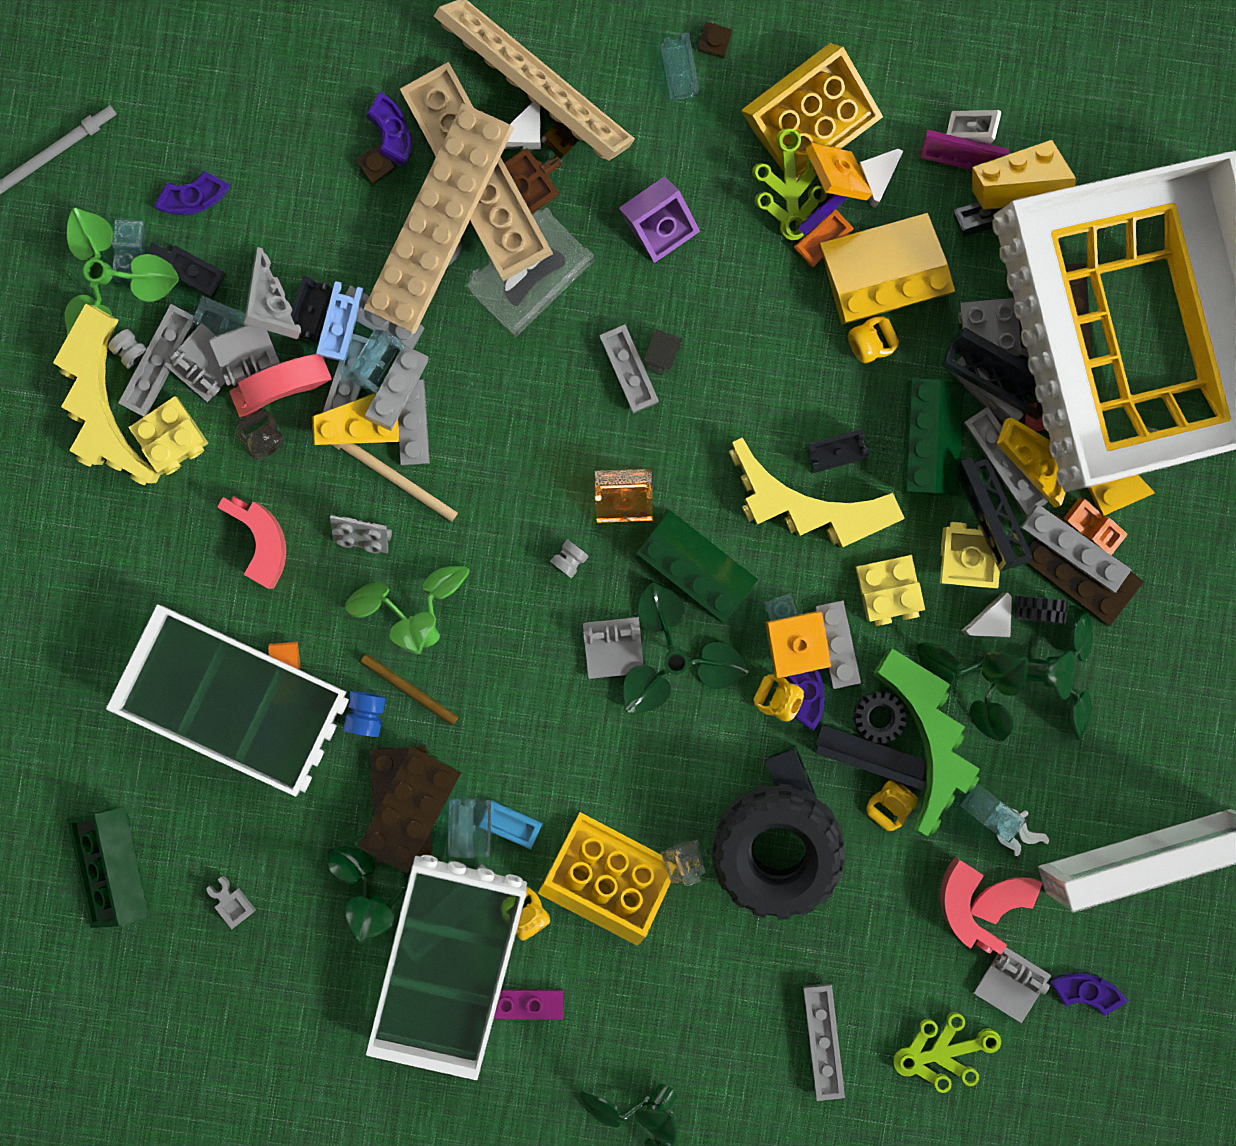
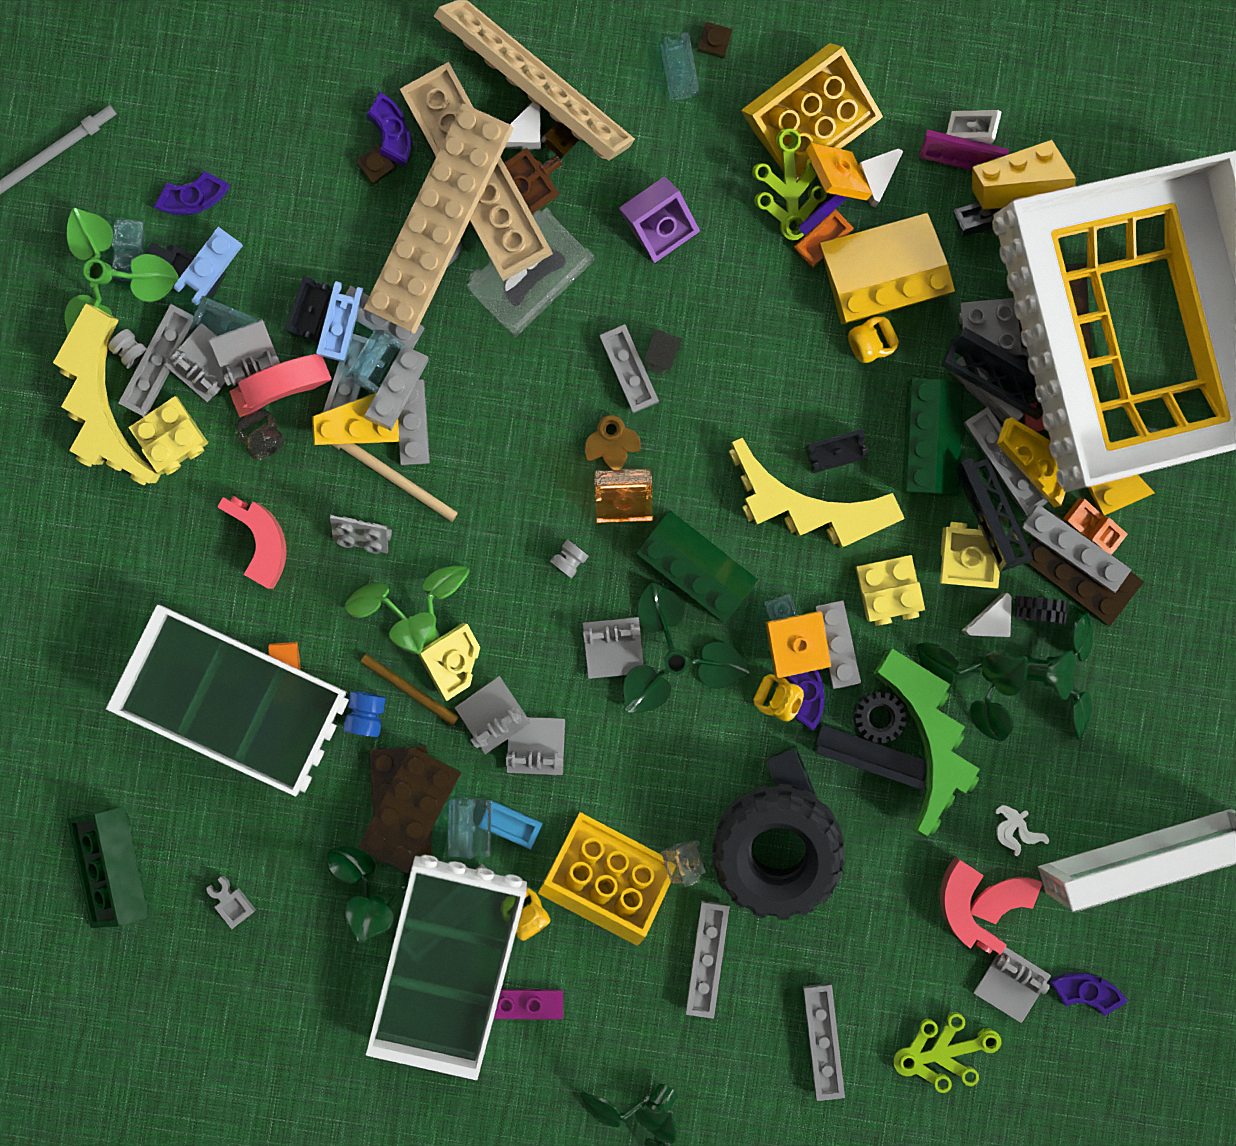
light grey wing [244,247,301,339] -> none
yellow piece [866,779,918,831] -> none
clear light blue slope [960,784,1027,843] -> none
none -> light blue hinge [173,227,243,305]
none -> light yellow plate [418,622,480,701]
none -> light grey hinge [455,676,531,754]
none -> light grey hinge [506,717,565,775]
none -> pearl gold plate [585,415,641,471]
none -> light grey plate [686,901,730,1019]

